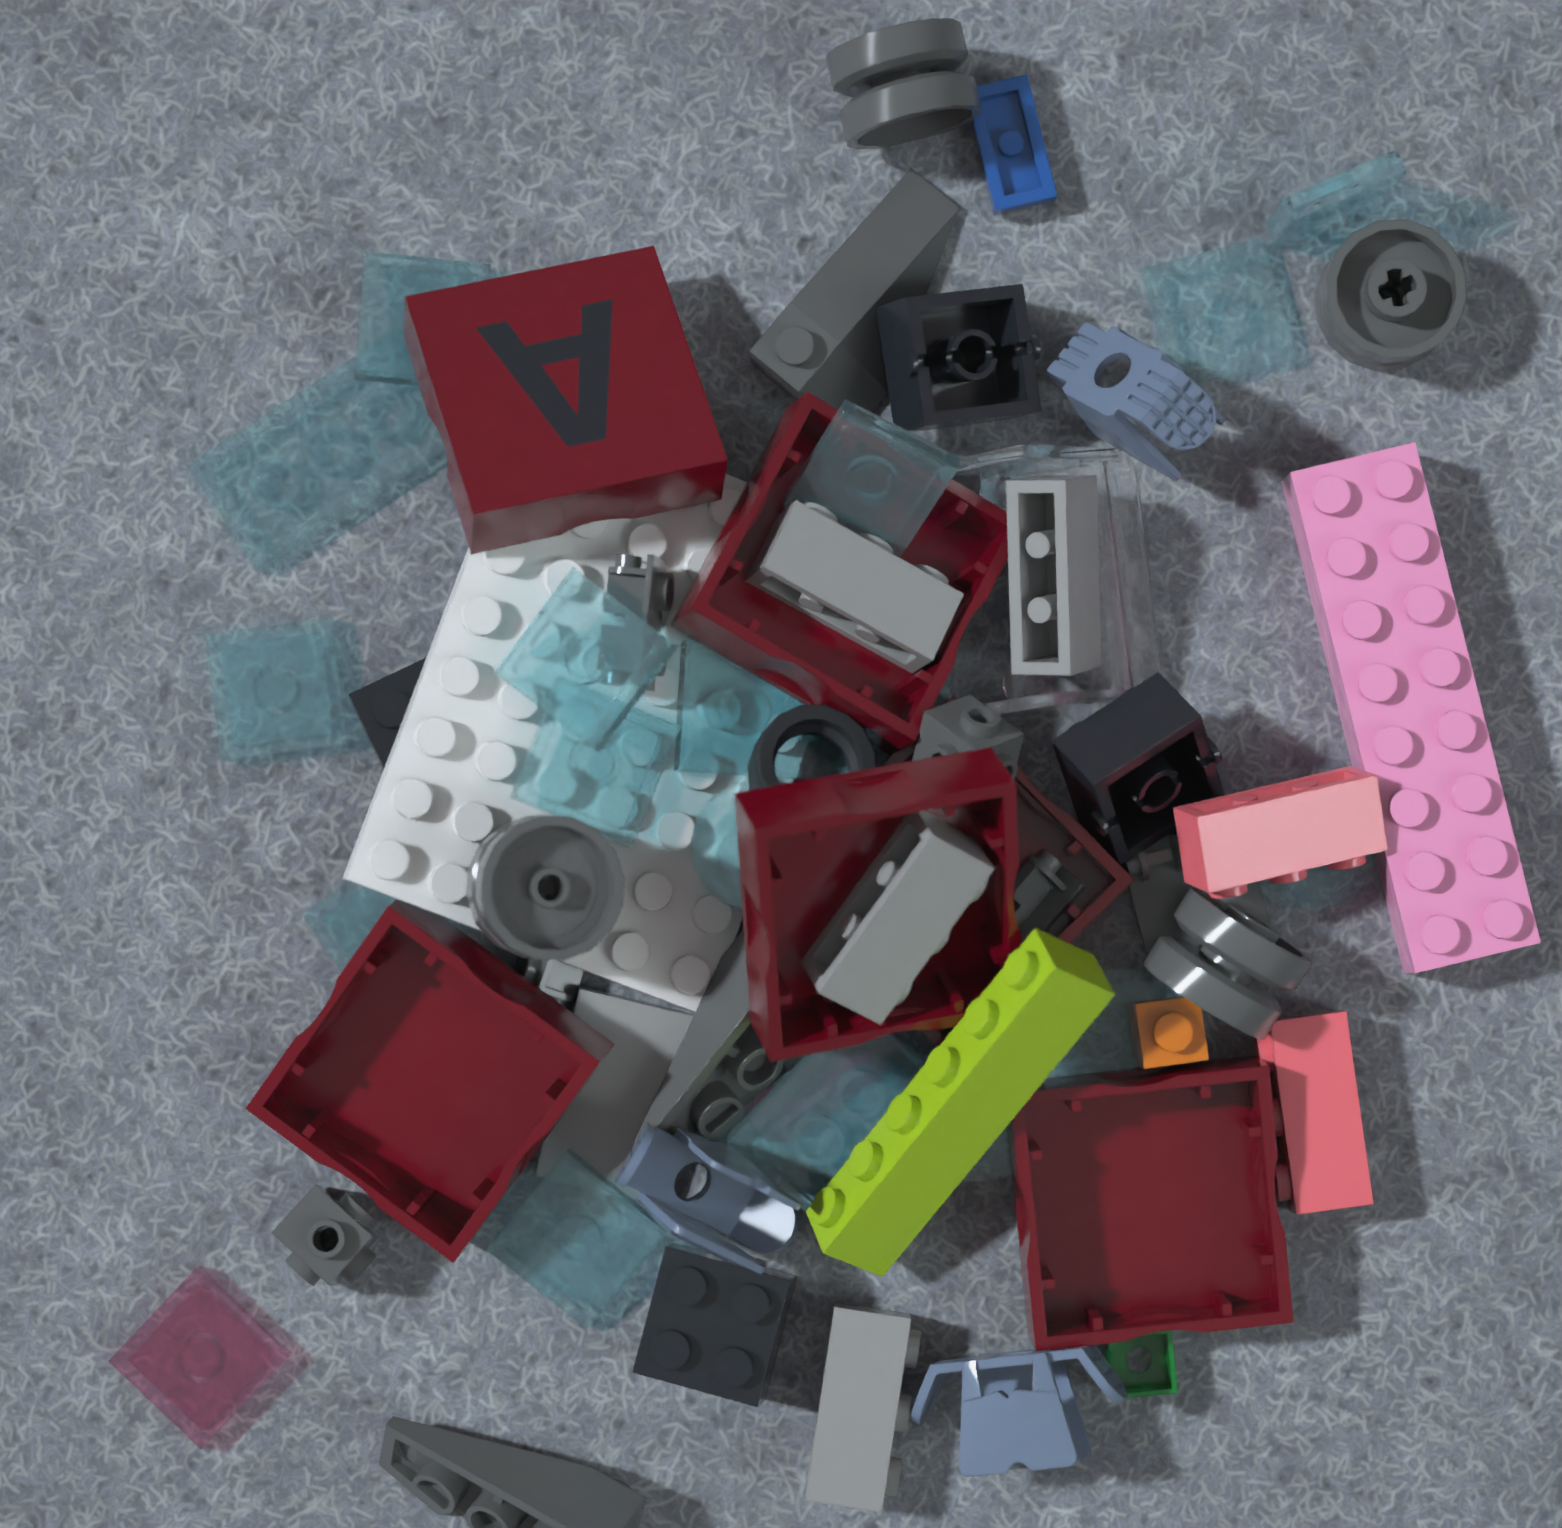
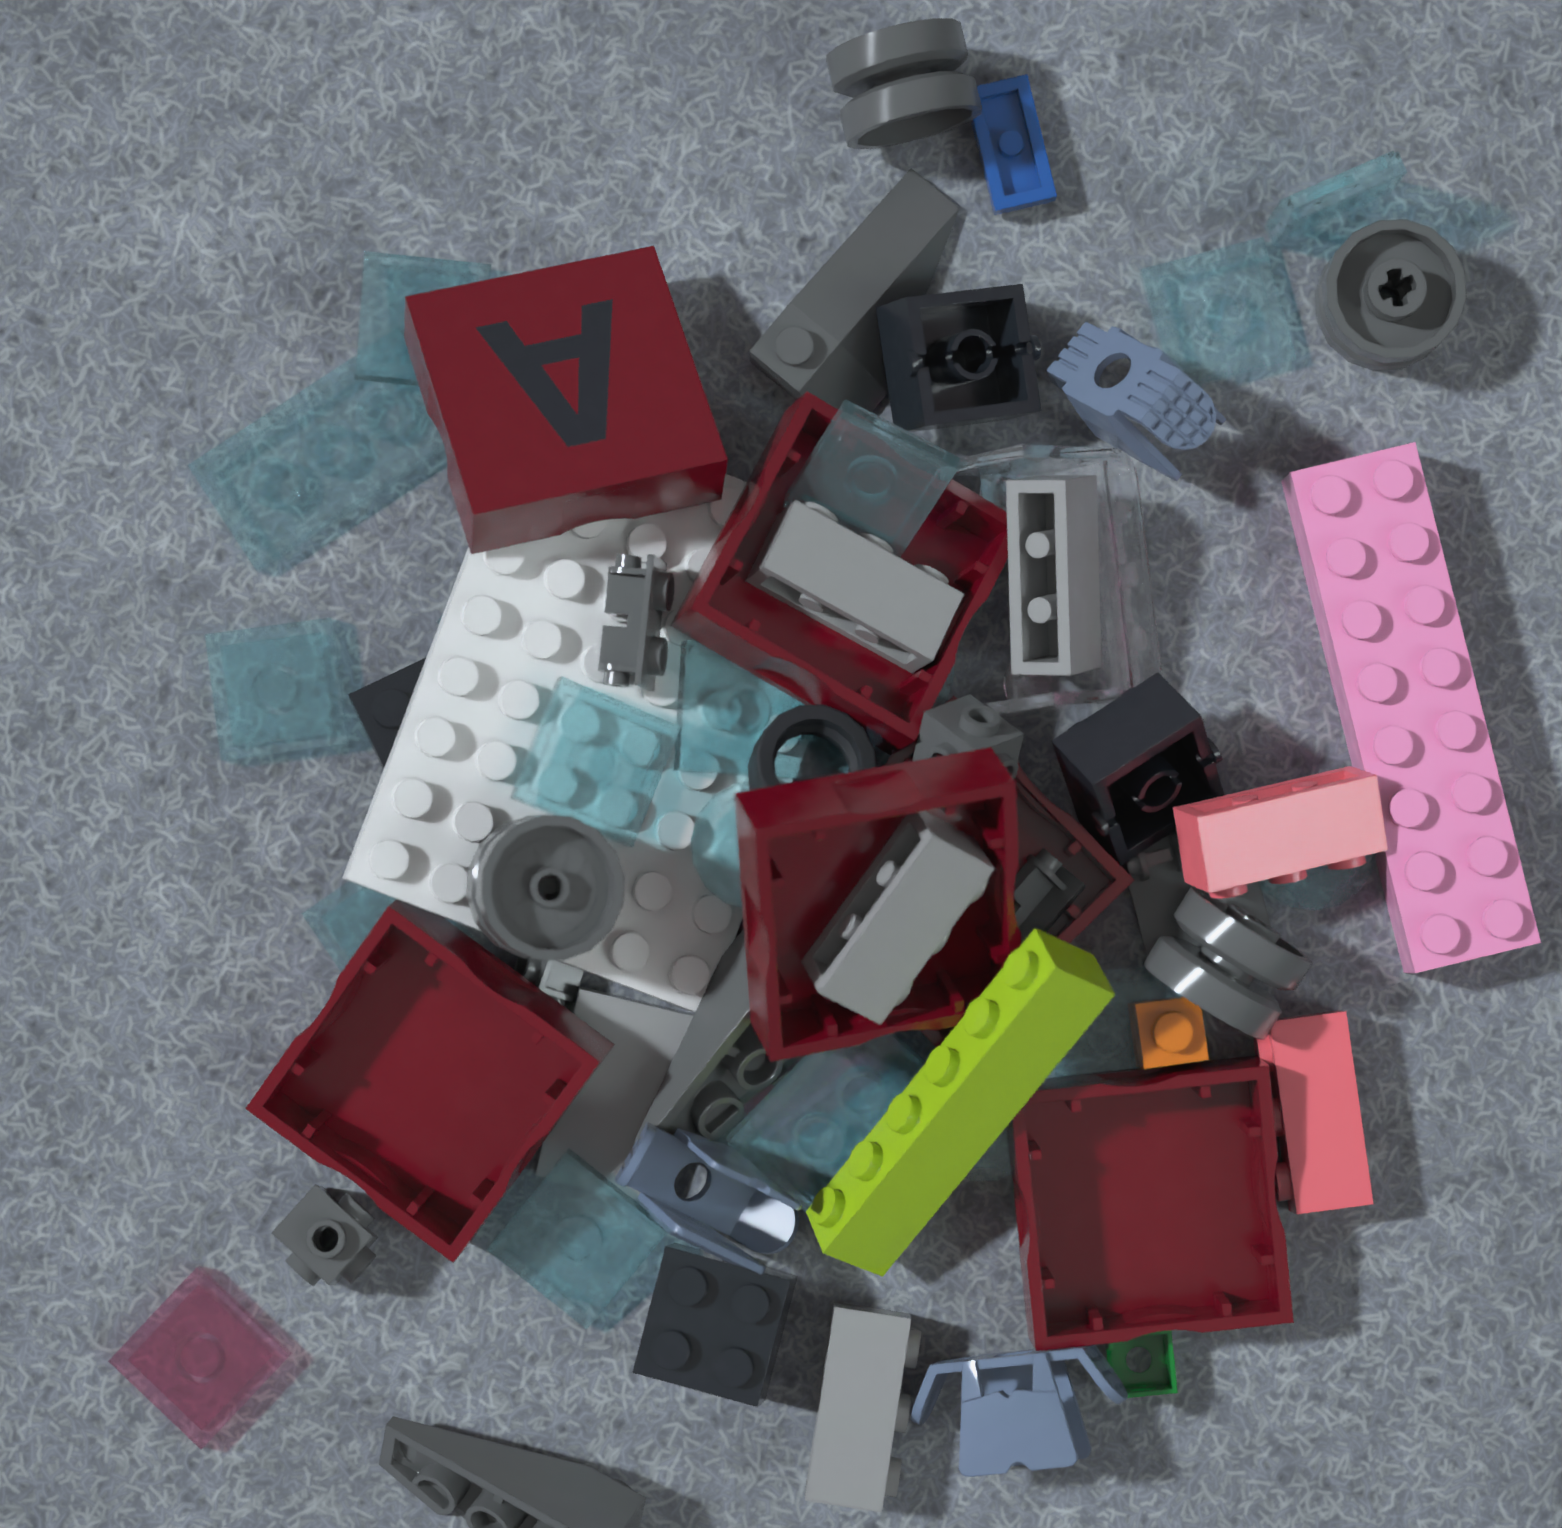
clear light blue tile [494,567,679,752] -> none

